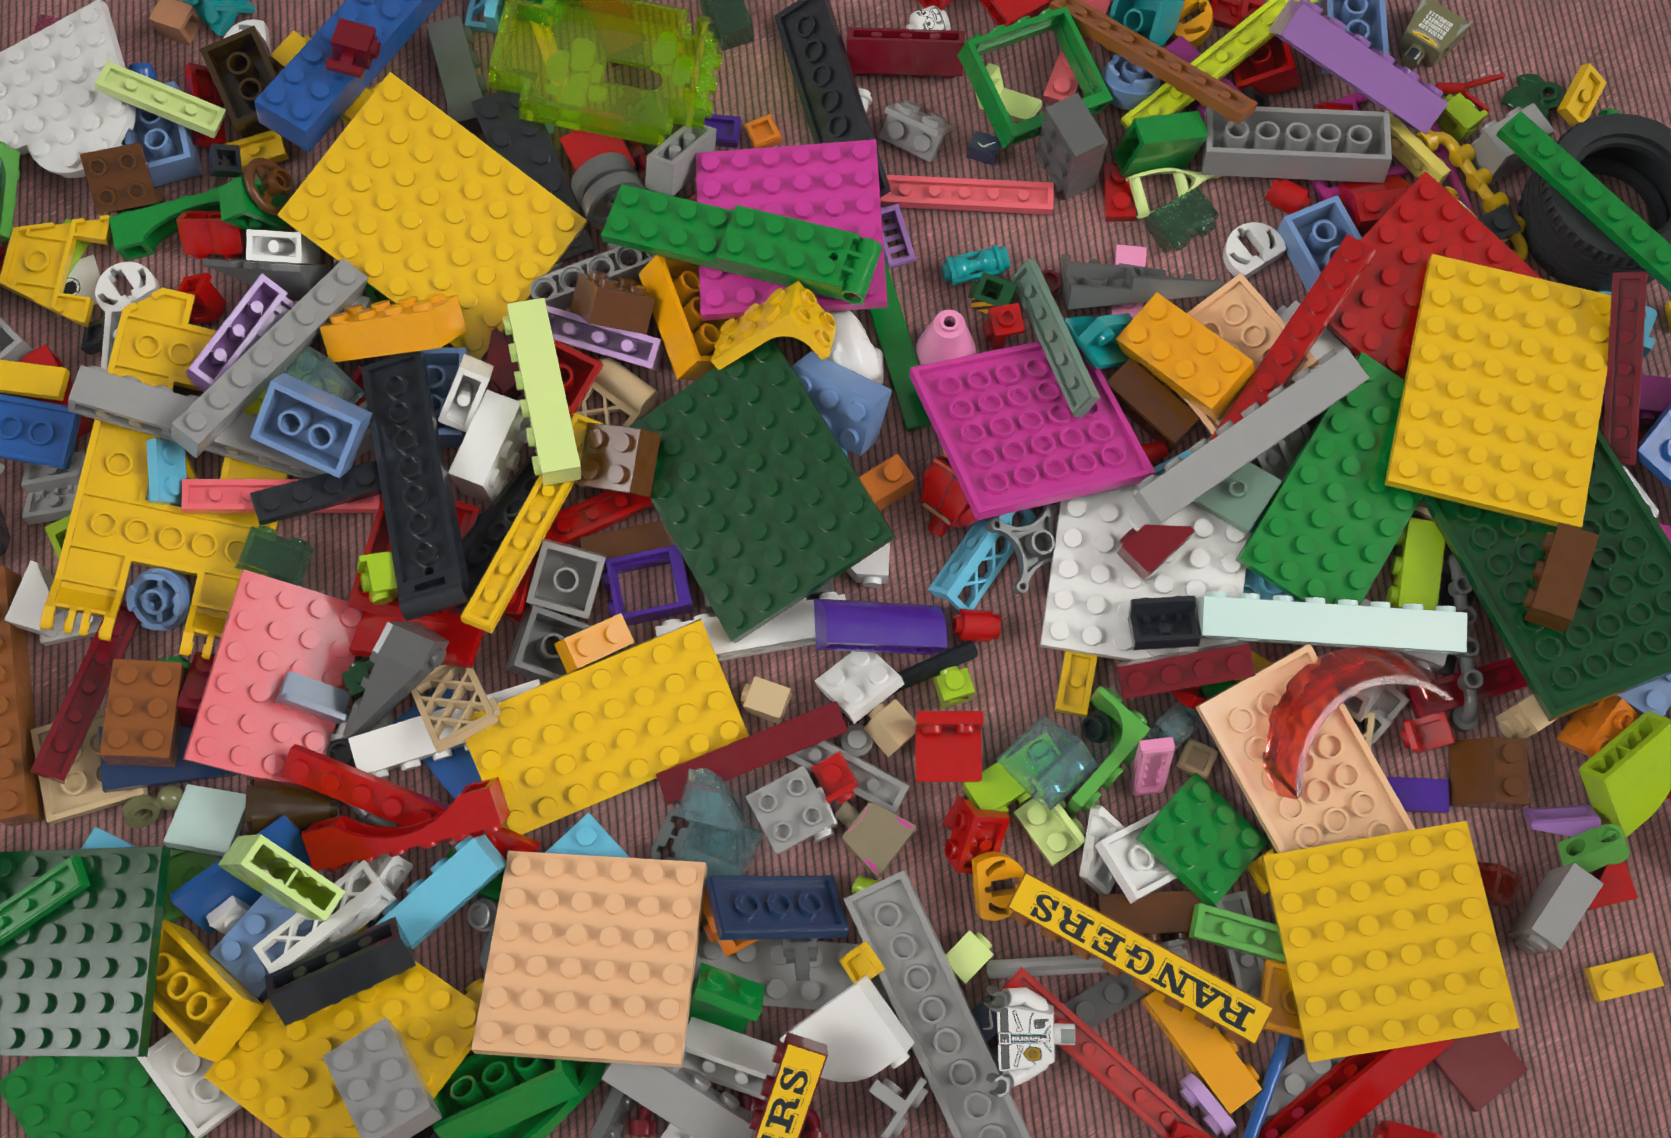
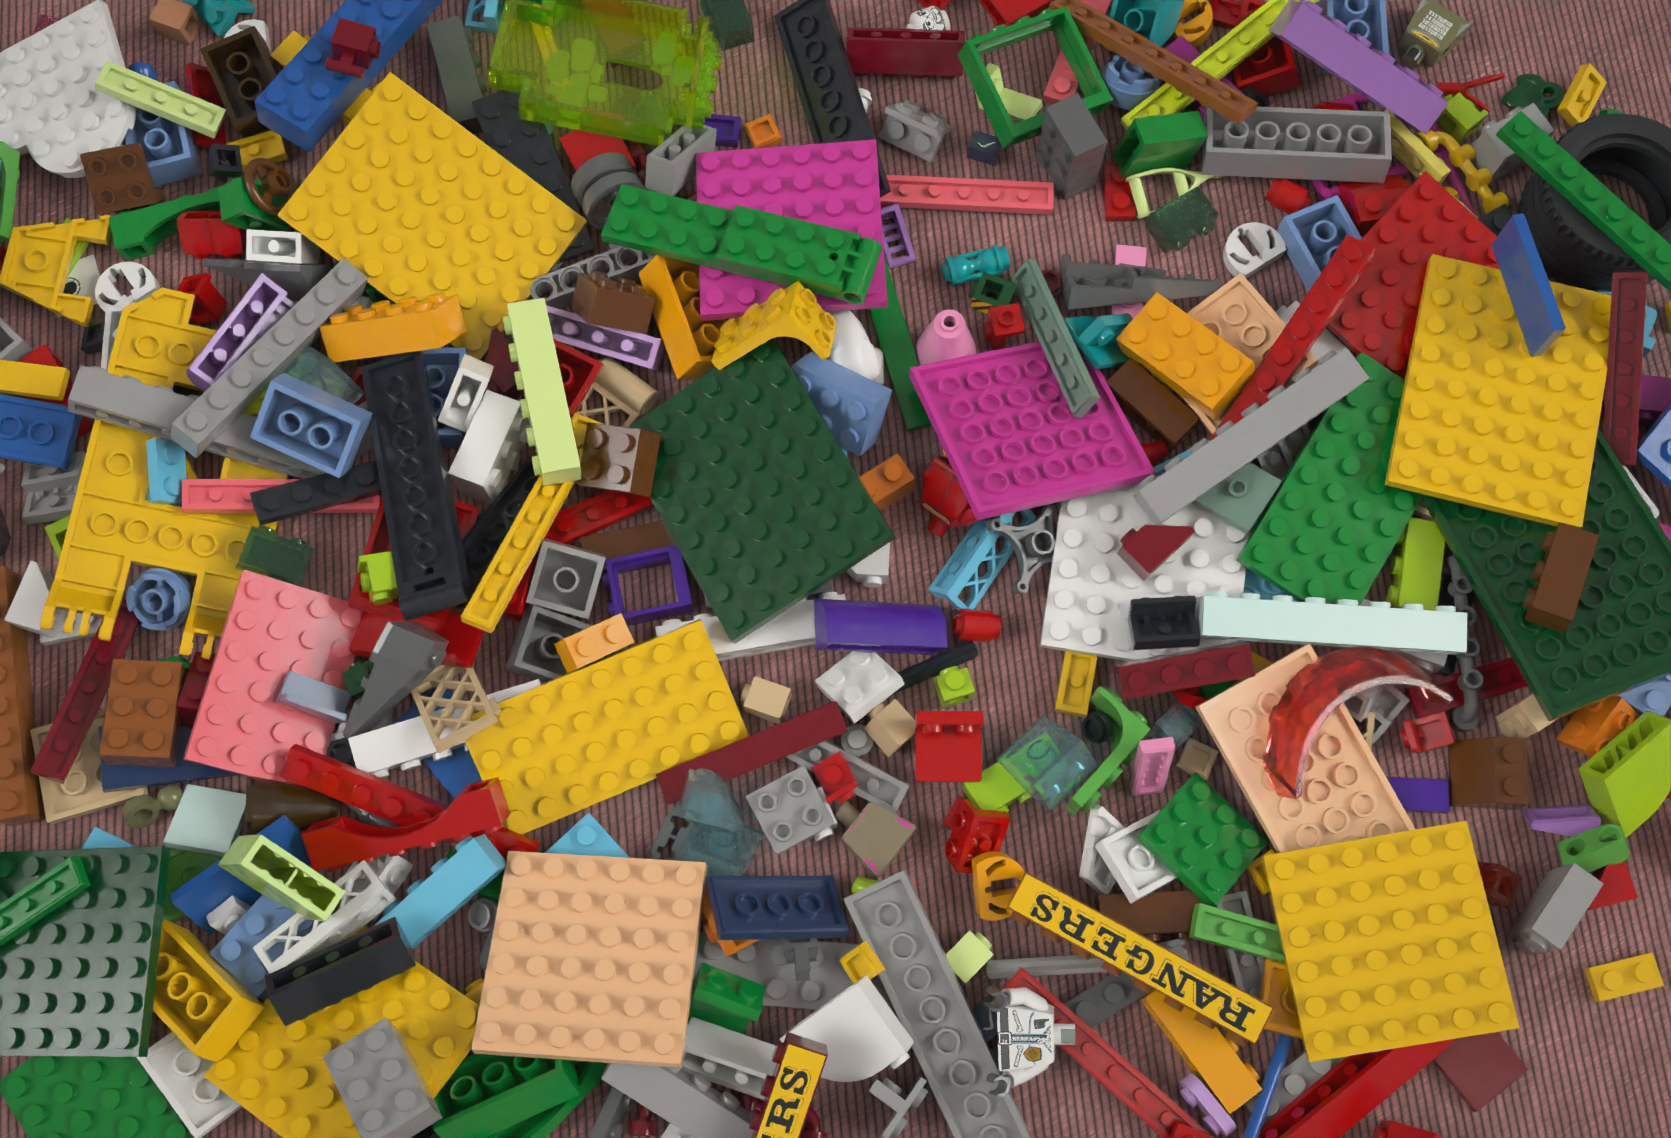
yellowish green bracket [1013,787,1086,867] -> none
none -> blue tile [1491,213,1566,357]

